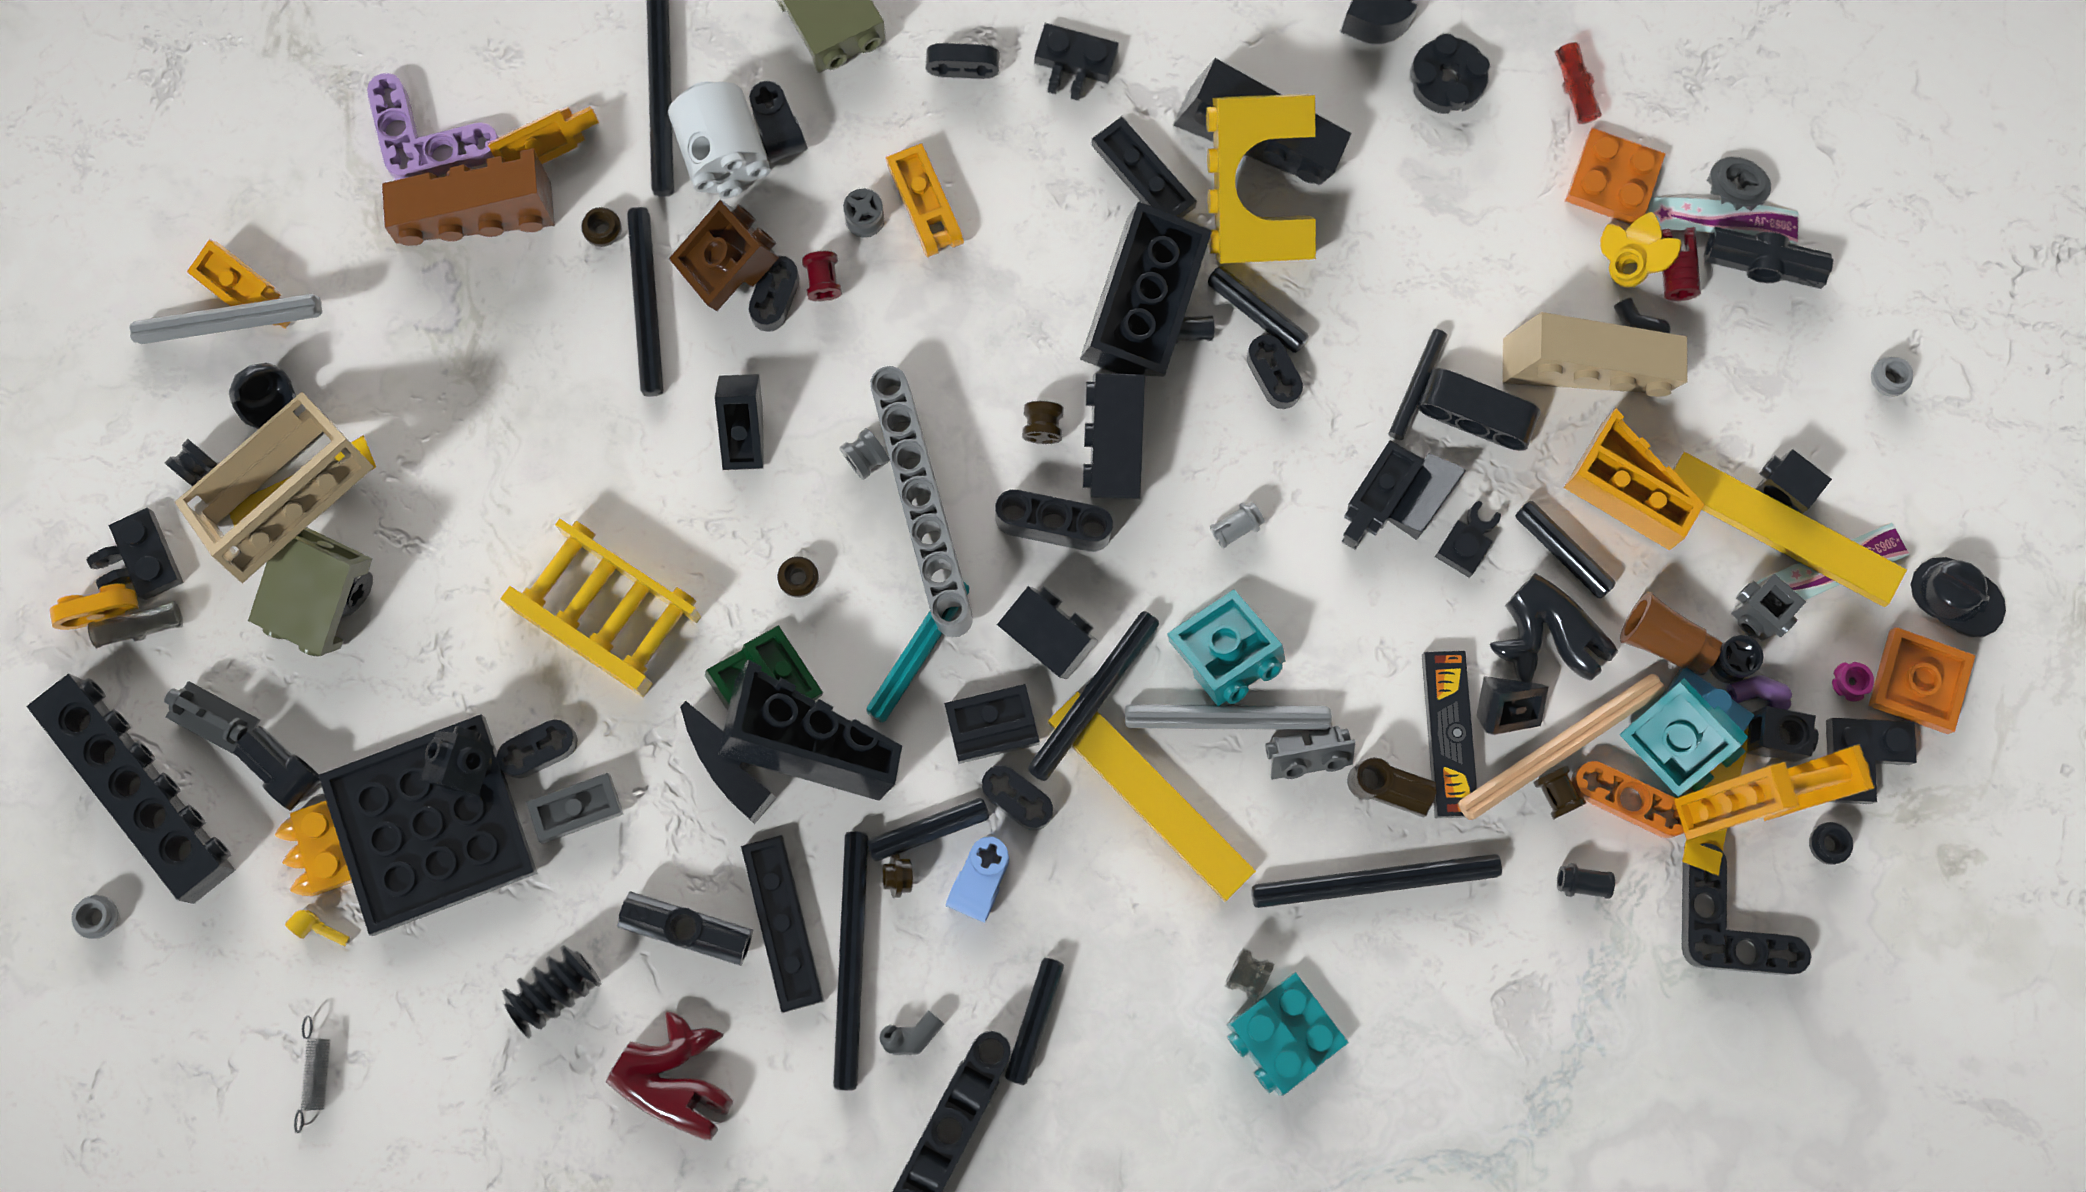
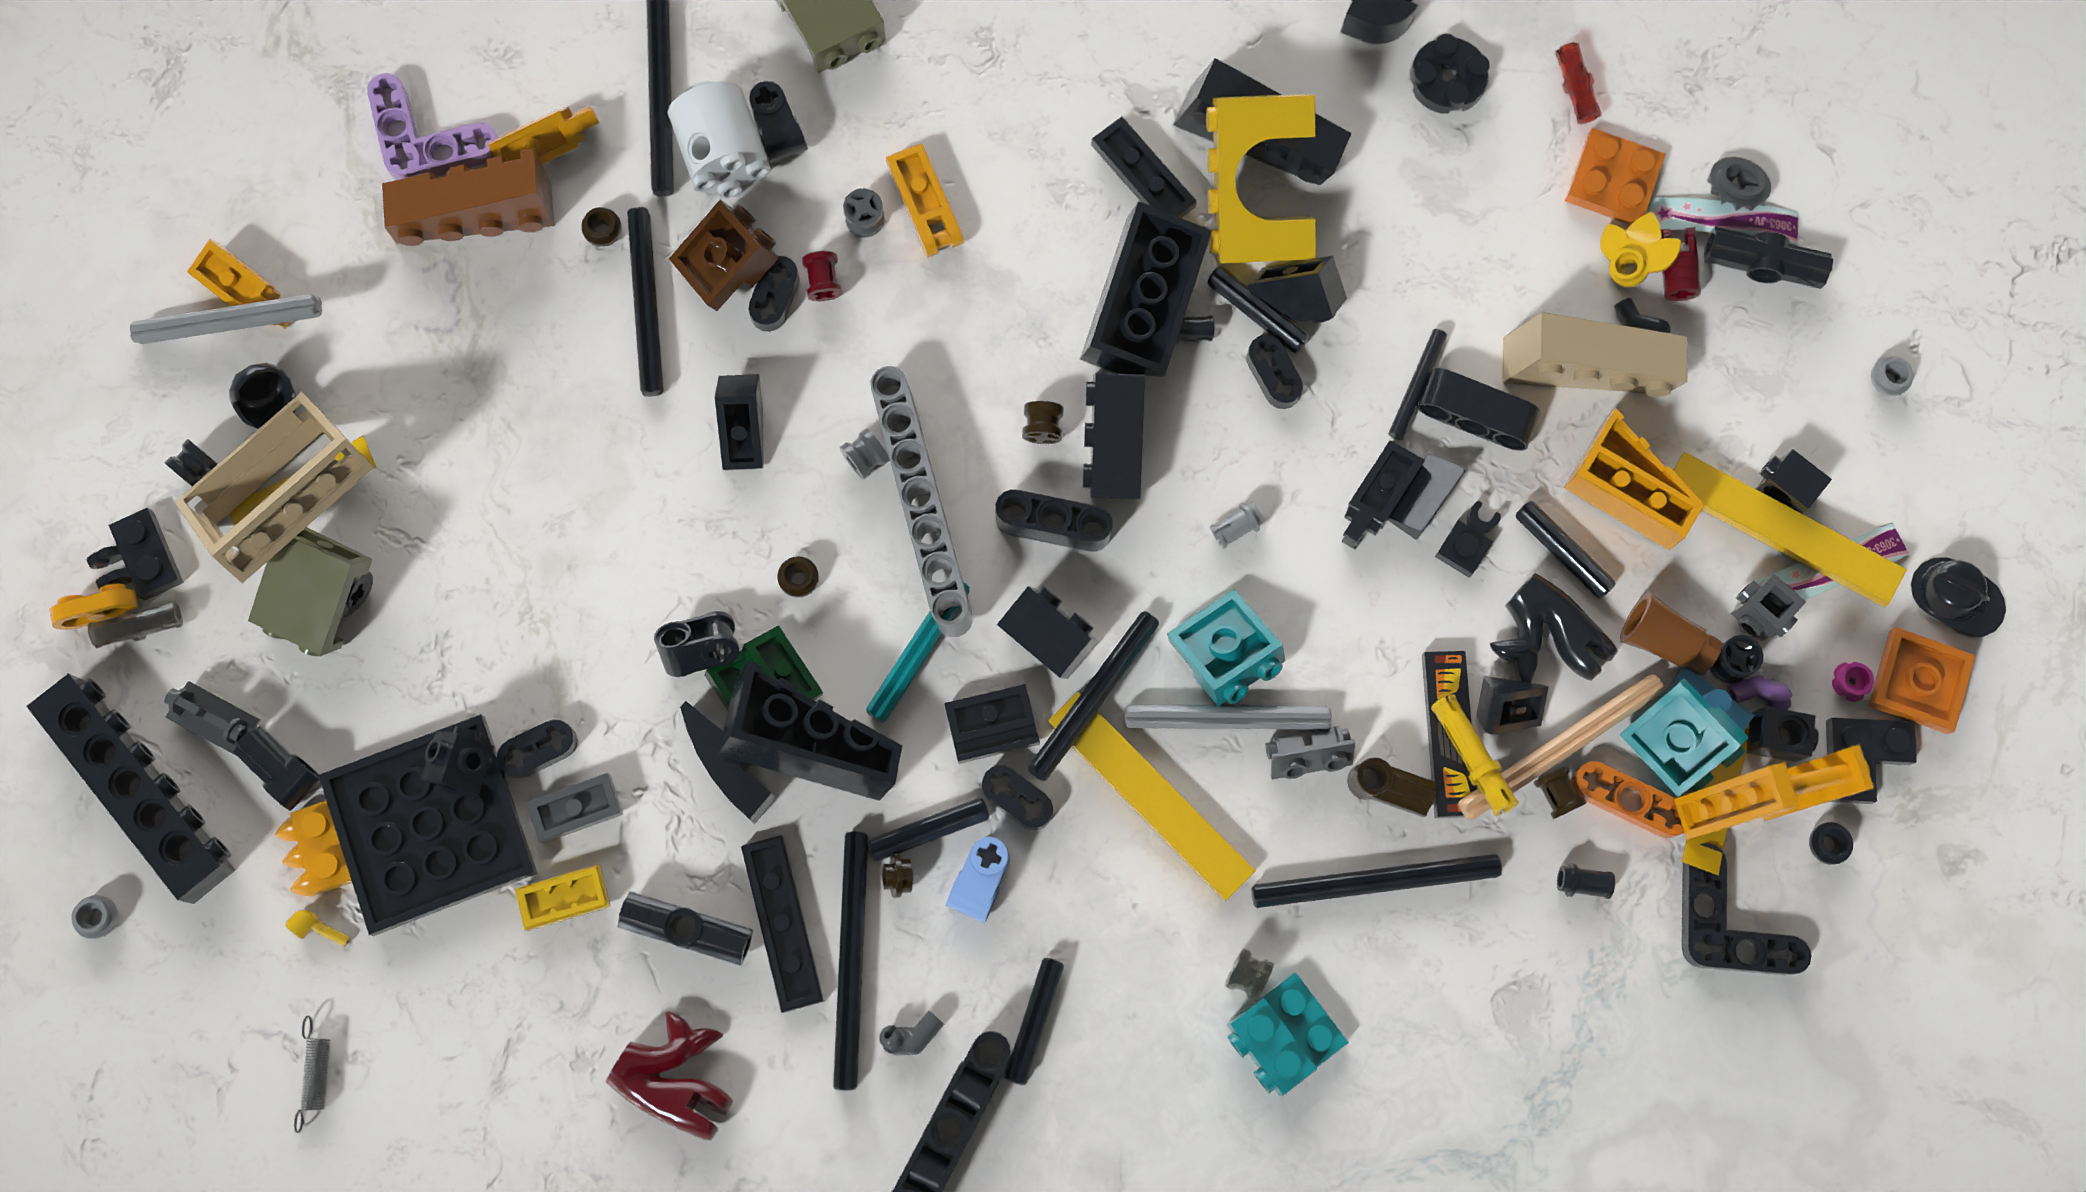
yellow fence [500,518,701,698] -> none
black piece [502,945,602,1038] -> none
black beam [925,43,1000,79] -> none
black hinge [1034,23,1119,101] -> none
none -> yellow plate [515,864,611,931]
none -> black piece [654,611,740,677]
none -> black slope [1248,256,1347,323]
none -> yellow pin [1431,694,1519,816]

